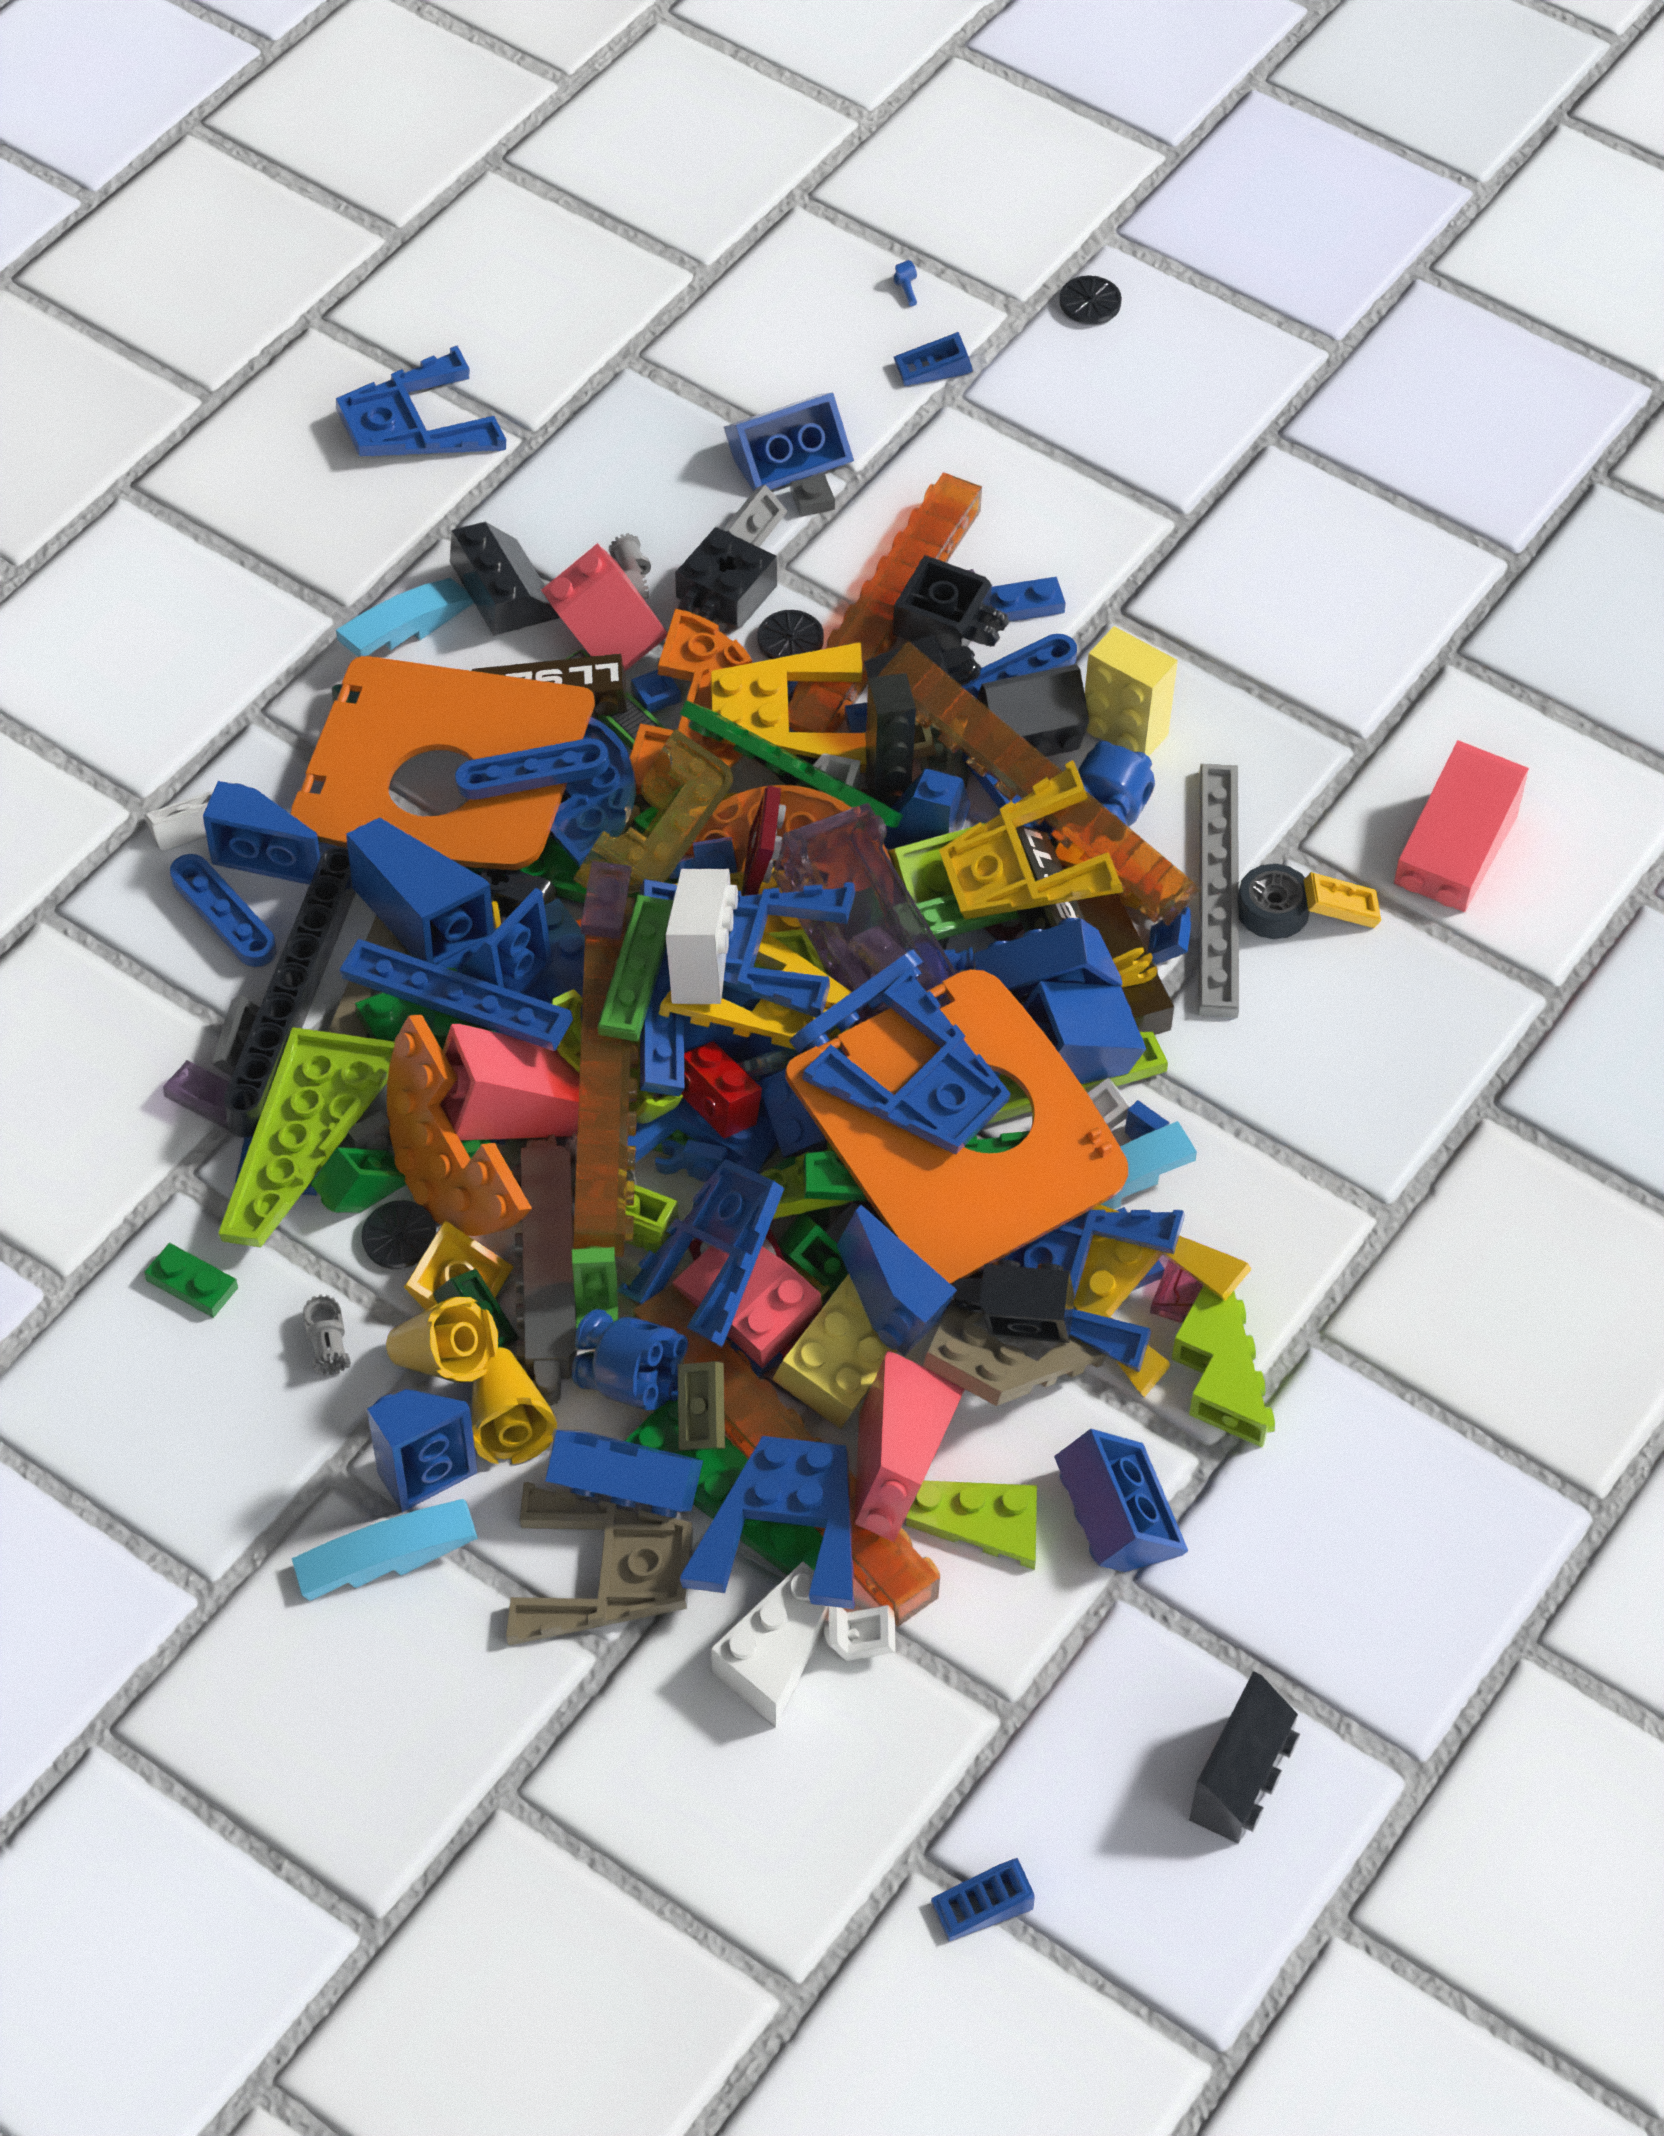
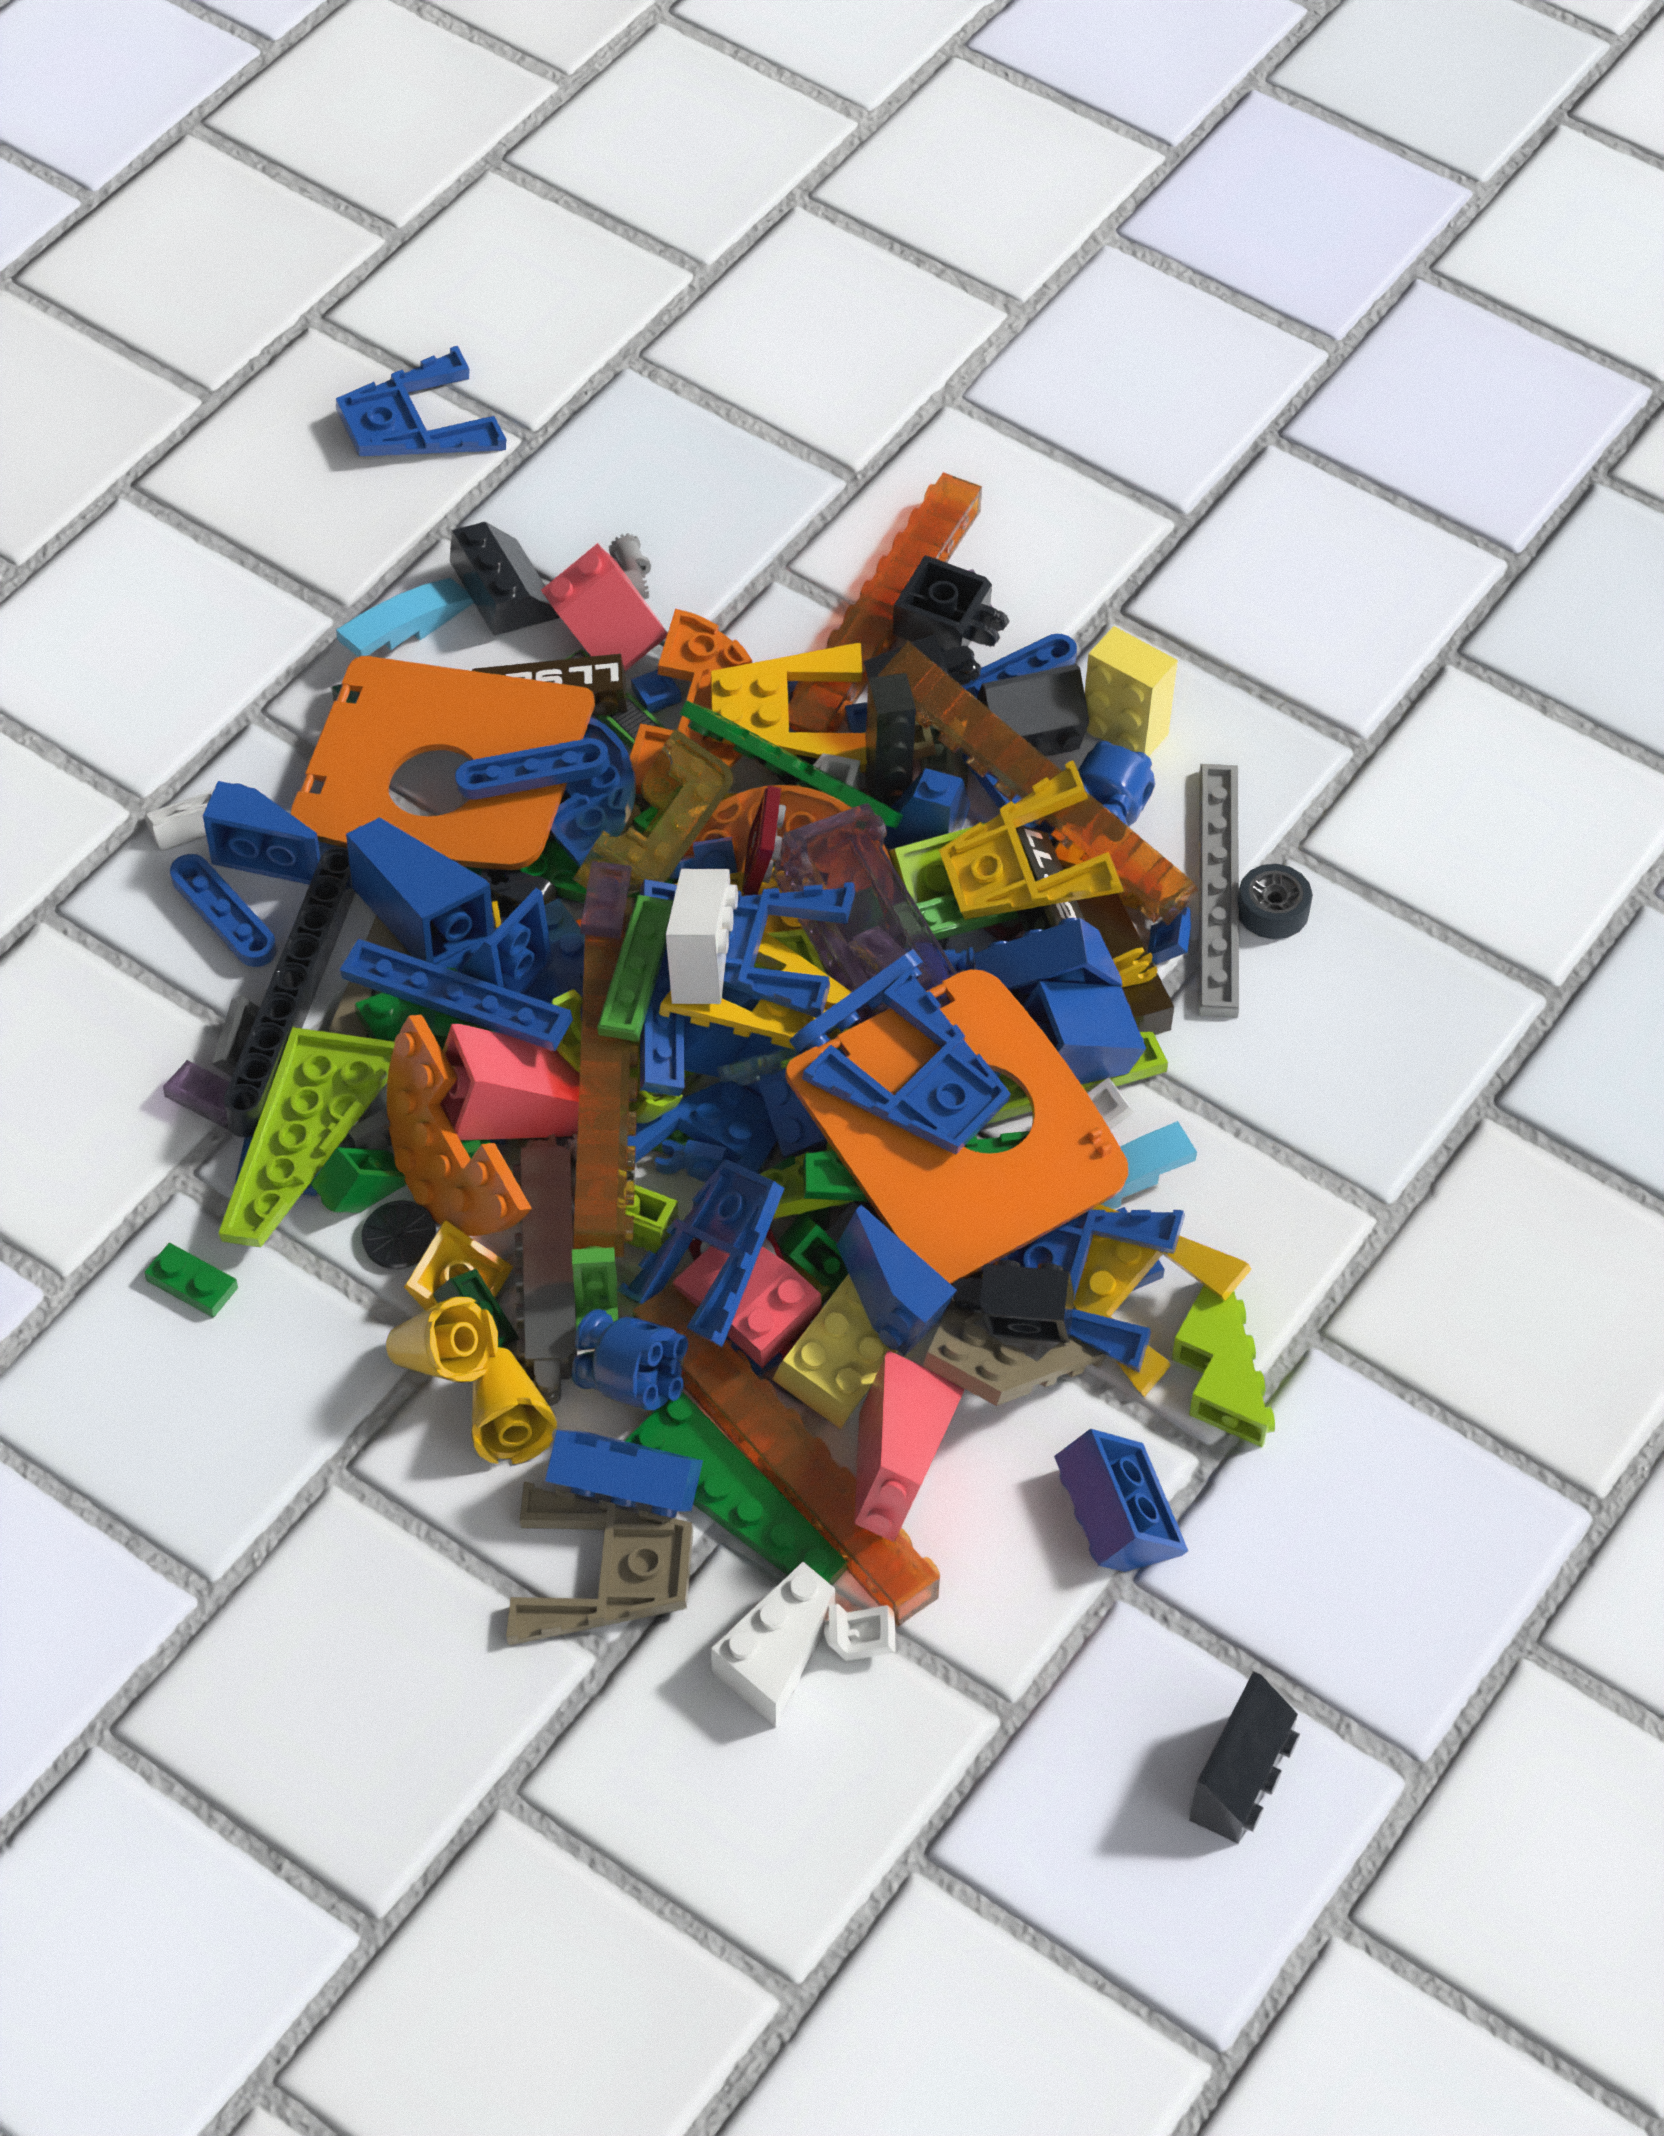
medium azure slope [292,1499,478,1601] -> none
light grey connector [303,1294,351,1376] -> none
blue slope [367,1389,478,1512] -> none
black hinge [675,526,777,627] -> none
olive plate [678,1361,725,1451] -> none
blue wing [680,1436,855,1609] -> none
red brick [681,1041,762,1139] -> none
blue slope [723,392,854,491] -> none
light grey plate [723,484,787,547] -> none
black wheel [757,610,824,659] -> none
dark grey plate [790,474,835,517] -> none
blue hand [893,260,917,306] -> none
blue slope [893,332,973,386] -> none
lime wing [906,1480,1037,1570] -> none
blue slope [931,1858,1035,1942] -> none
blue plate [990,576,1066,622] -> none
black wheel [1059,275,1122,324] -> none
blue plate [1125,1100,1169,1141] -> none
clear pink tile [1150,1260,1203,1323] -> none
yellow plate [1304,872,1381,928] -> none
coral slope [1394,740,1529,912] -> none

